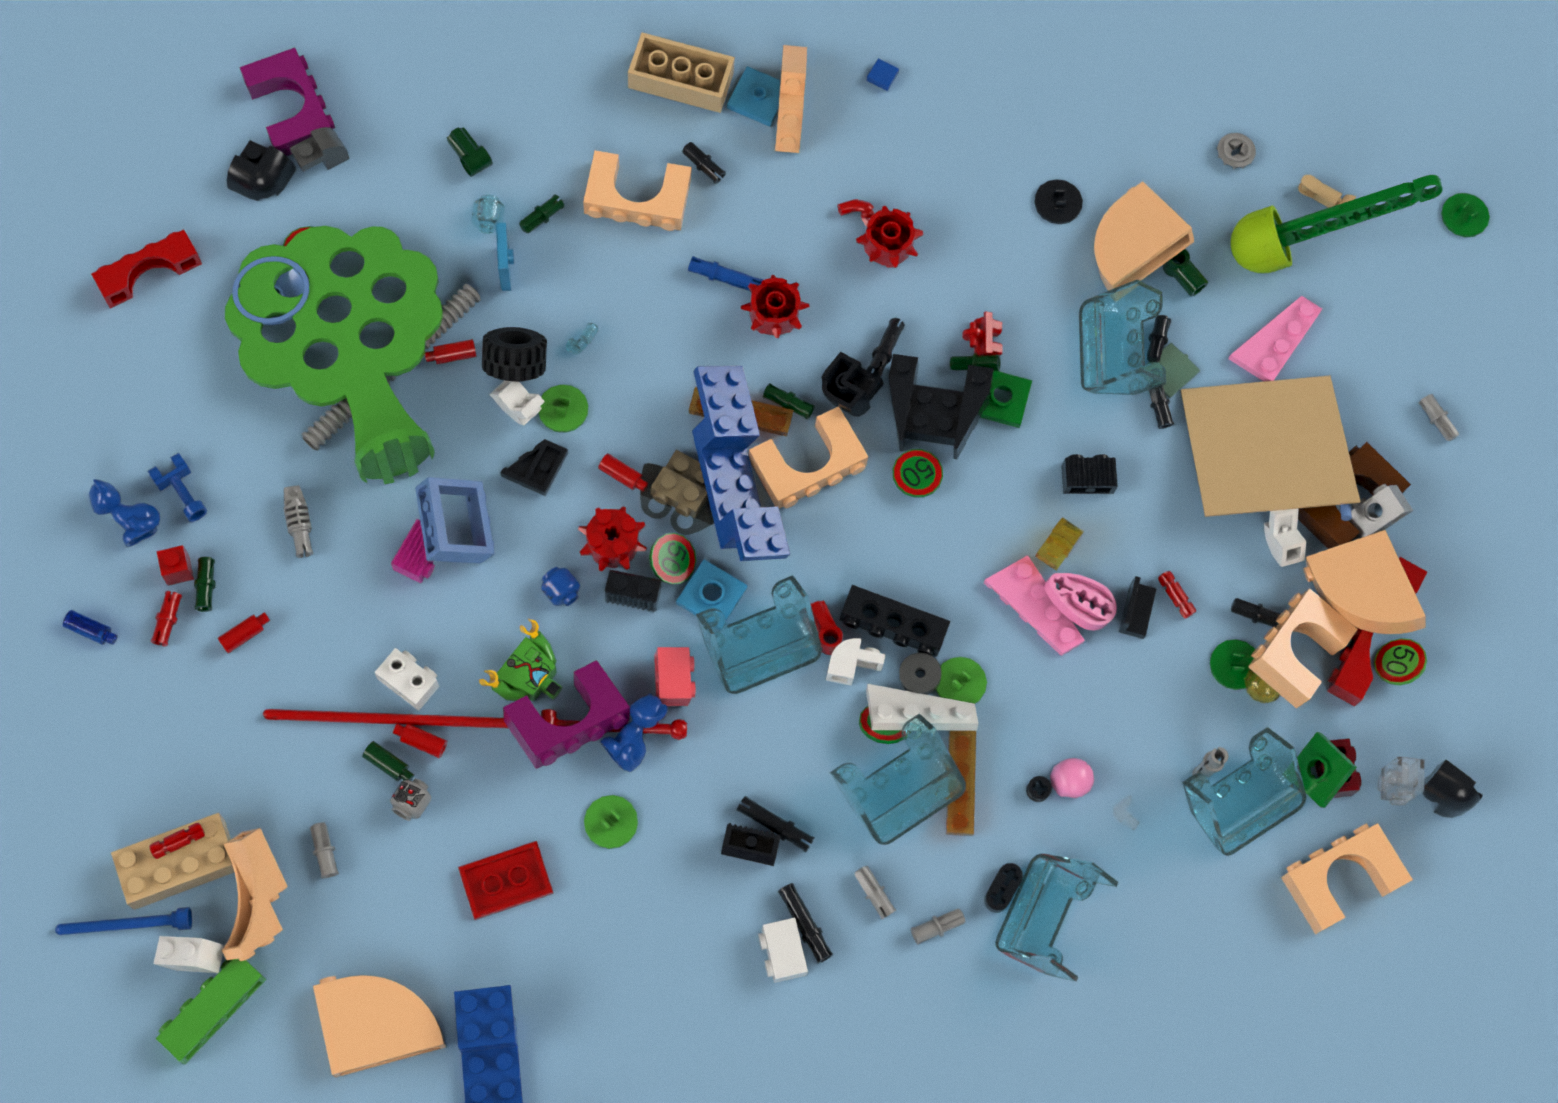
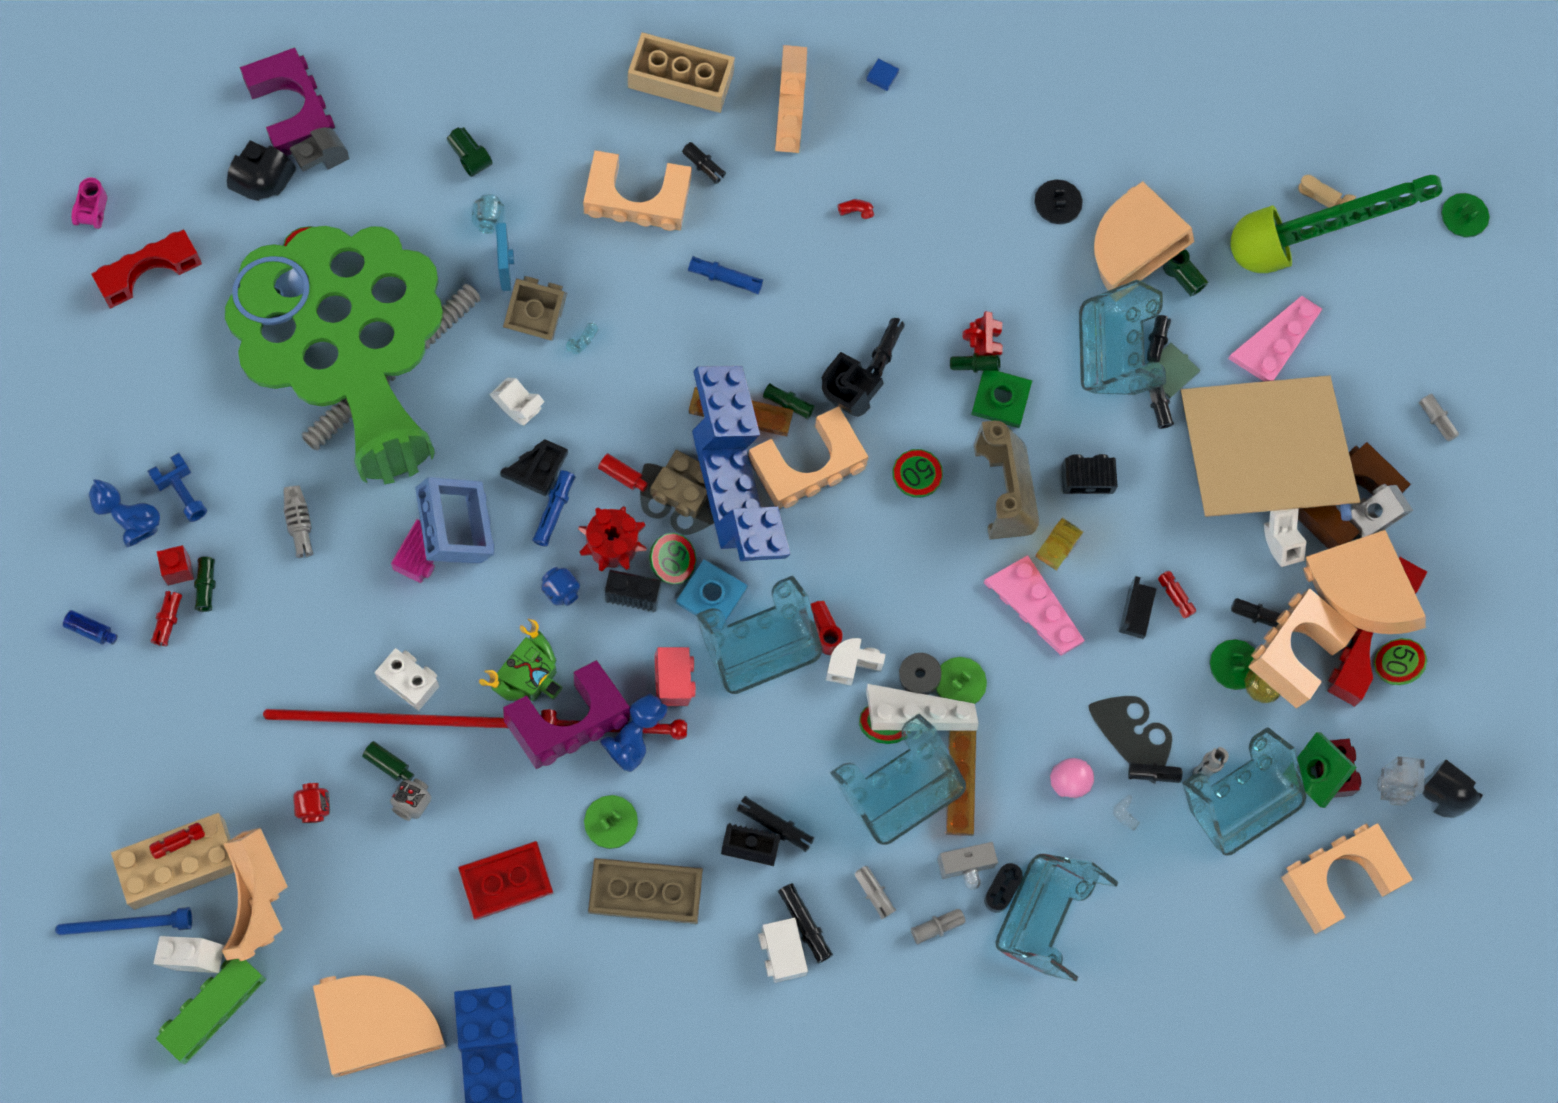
red cylinder [217,612,270,654] -> none
light grey axle [310,822,339,879] -> none
red cylinder [393,724,448,759] -> none
red cylinder [425,339,477,364] -> none
black tyre [482,327,547,382] -> none
dark green axle [519,194,565,234] -> none
bright green piece [538,385,589,433] -> none
dark azure plate [727,66,780,127] -> none
red brick [741,275,810,338] -> none
black brick [839,585,950,656] -> none
red brick [856,206,923,268] -> none
black wedge [889,354,994,459] -> none
black bush [1026,776,1052,802] -> none
bright pink piece [1044,573,1117,631] -> none
light grey gear [1217,133,1256,169] -> none
none -> dark pink piece [71,177,108,229]
none -> red head [293,783,330,823]
none -> dark tan plate [503,276,567,341]
none -> blue pin [532,470,576,547]
none -> dark tan tile [588,858,703,924]
none -> light grey piece [937,842,998,890]
none -> dark tan windscreen [974,421,1039,540]
none -> clear smoke piece [1089,696,1173,782]
none -> black axle [1128,762,1183,784]

